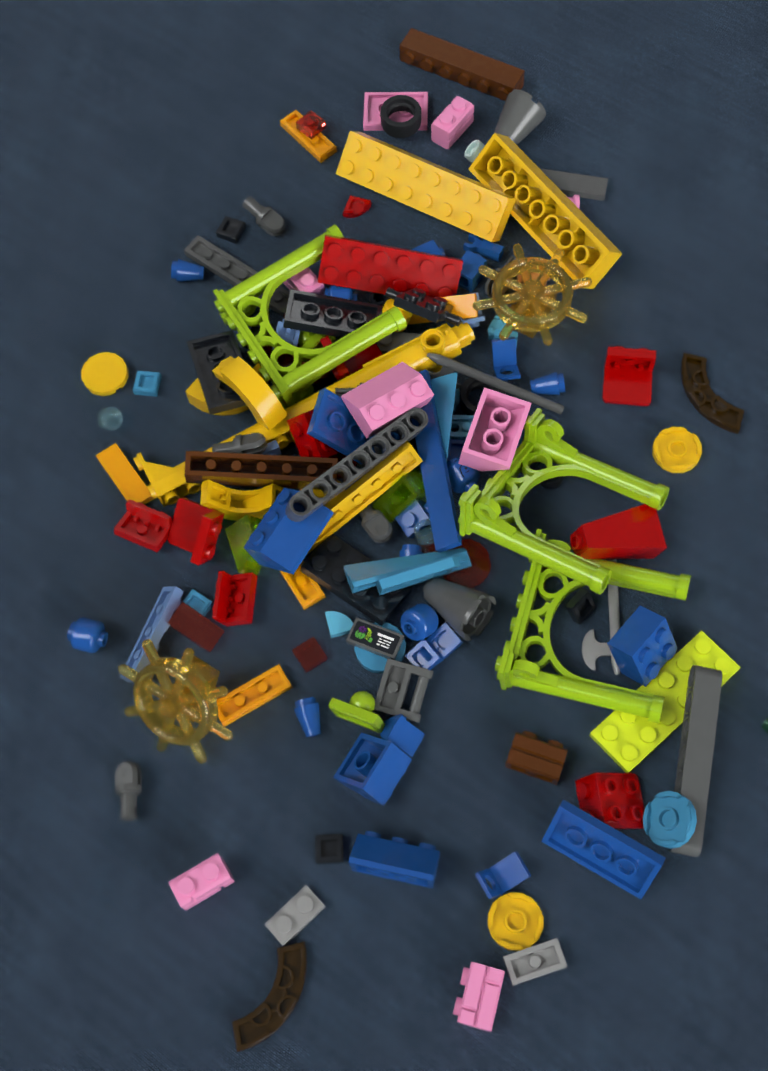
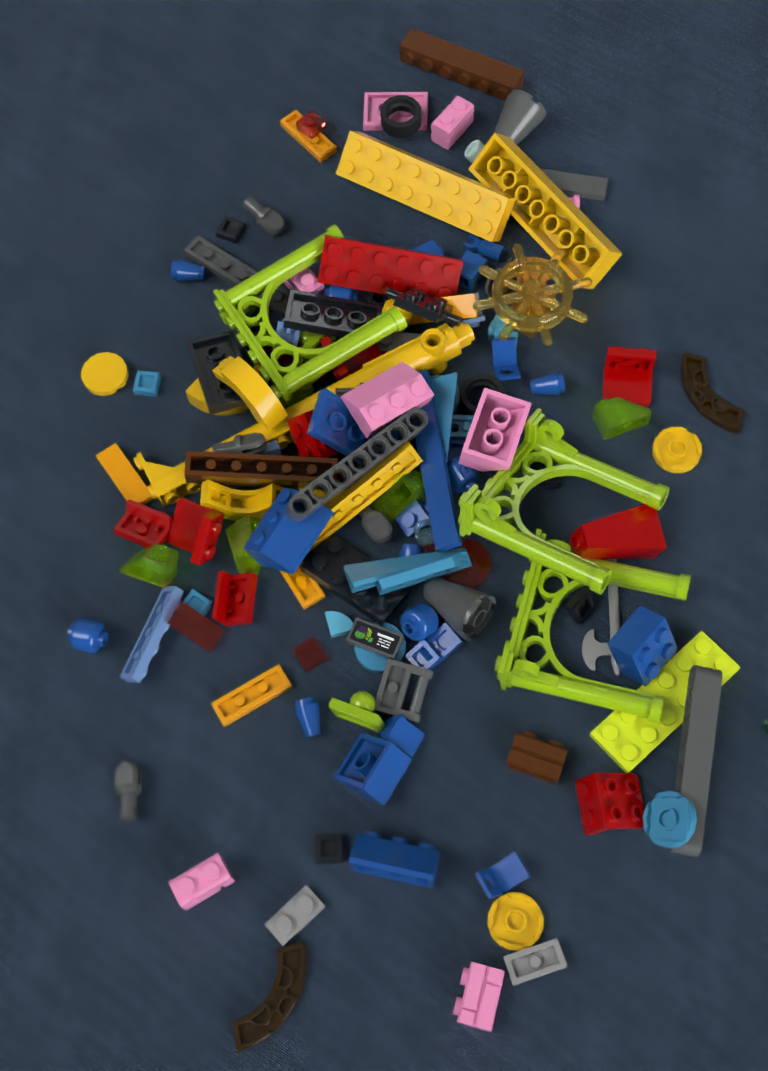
clear light blue tile [97,407,123,431] -> none
clear yellow piece [118,639,233,764] -> none
red tile [343,195,371,218] -> none
dark grey piece [427,353,565,415] -> none
blue plate [541,799,666,899] -> none
none -> clear neon green slope [120,543,179,588]
none -> clear neon green slope [592,397,652,440]

